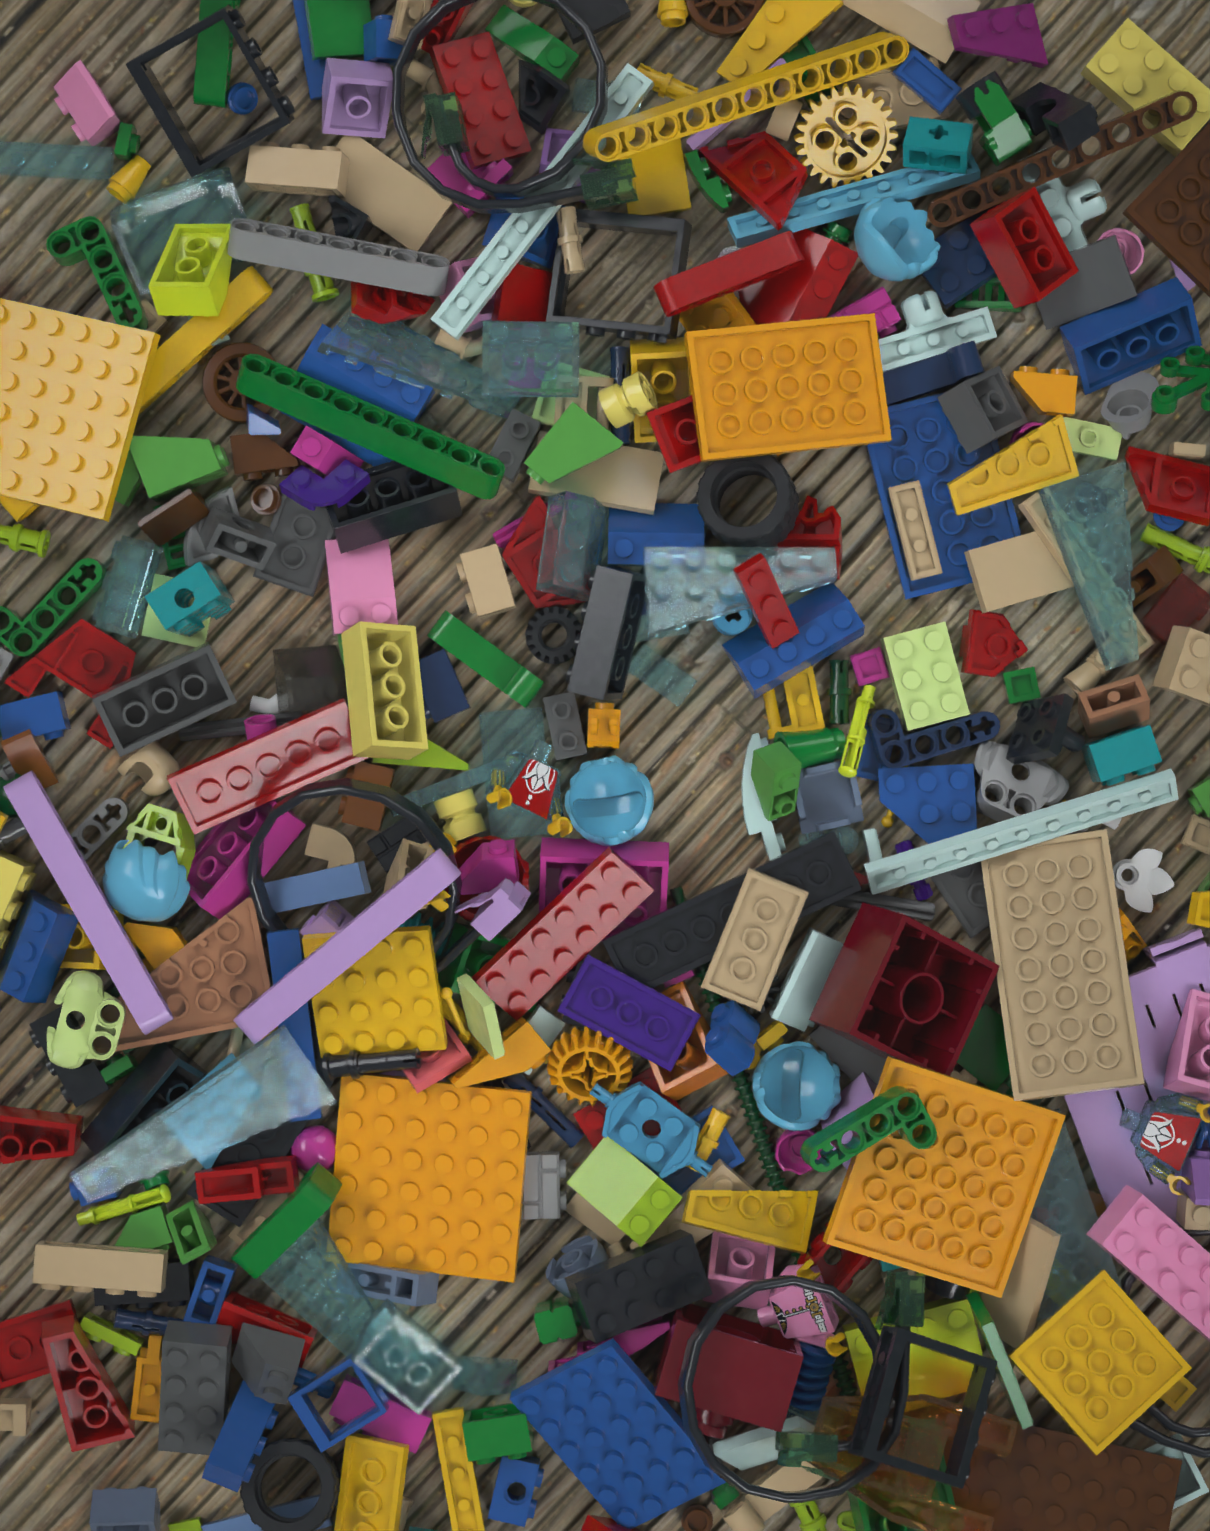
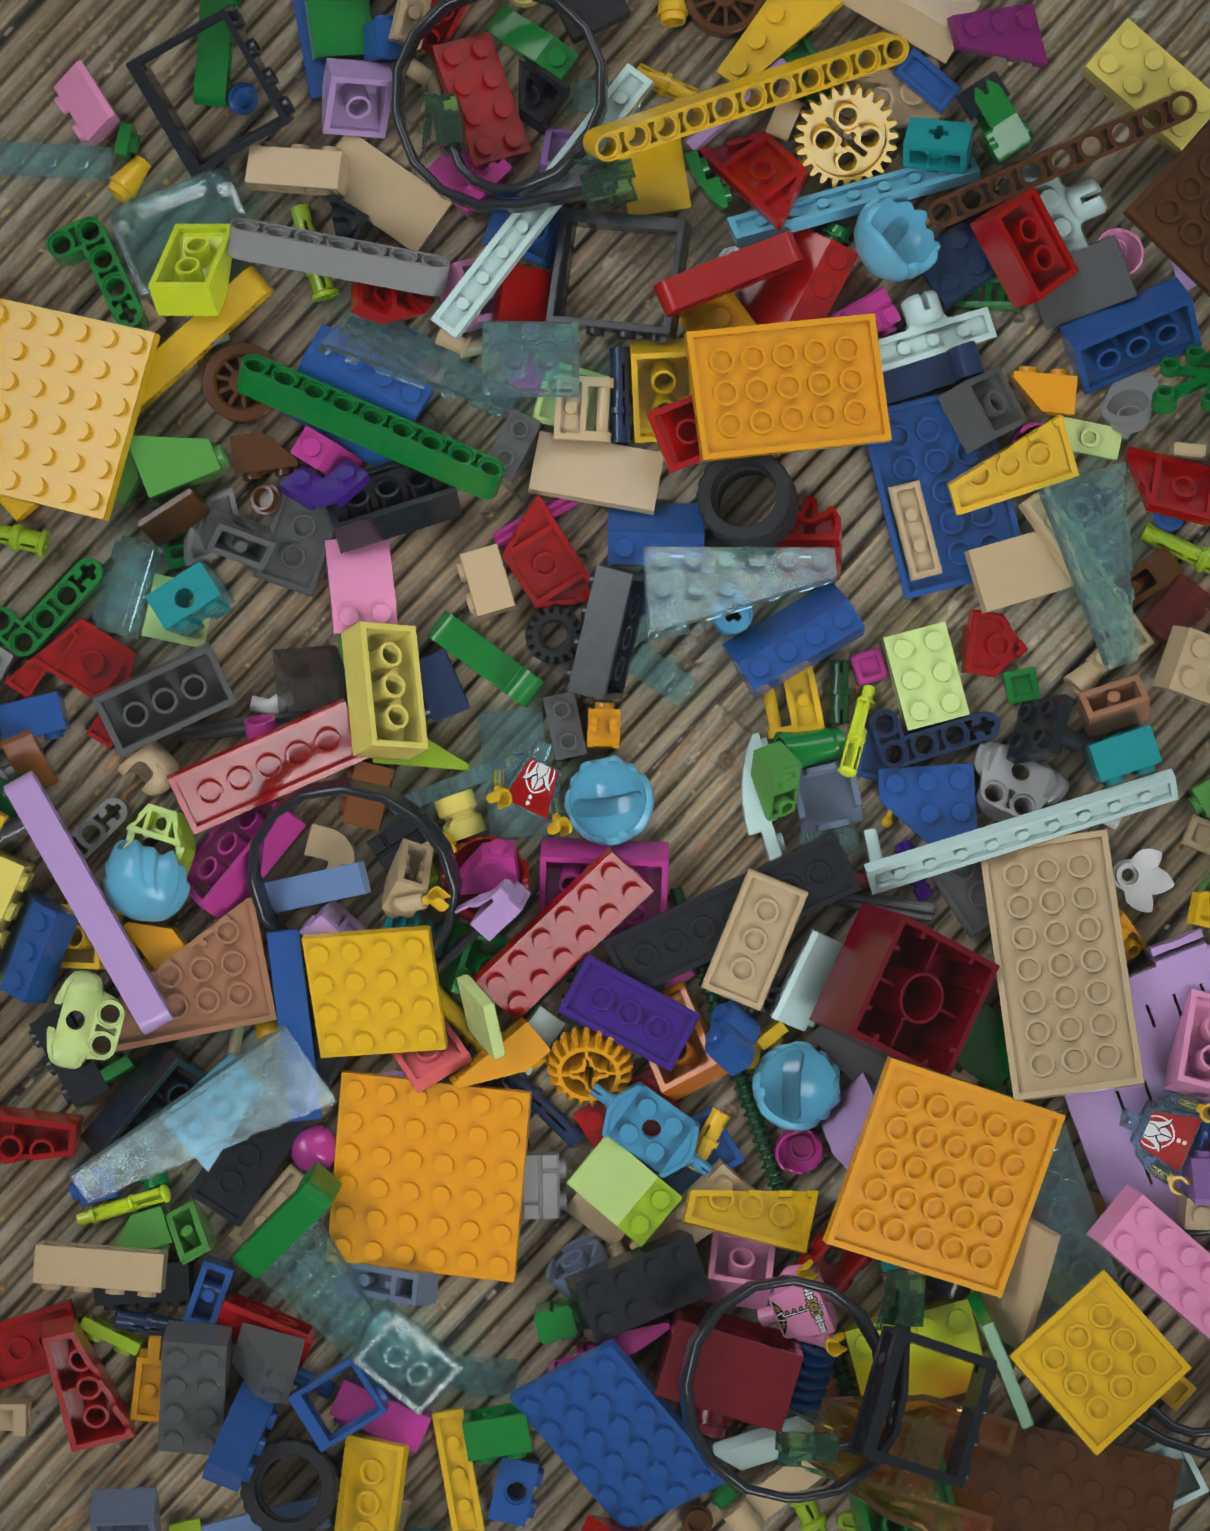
red slope [195,1155,300,1204] -> none
lavender beam [233,848,462,1044] -> none
slope [247,404,281,435] -> none
black pin [322,1048,422,1081] -> none
yellow hinge [440,987,472,1044] -> none
bright green slope [524,402,624,484] -> none
clear light blue slope [536,491,608,602] -> none
tan pin [556,206,585,274] -> none
light yellow wheel [599,371,658,428] -> none
red plate [733,553,800,649] -> none
green beam [800,1086,937,1172] -> none
black arch [1010,82,1100,151] -> none

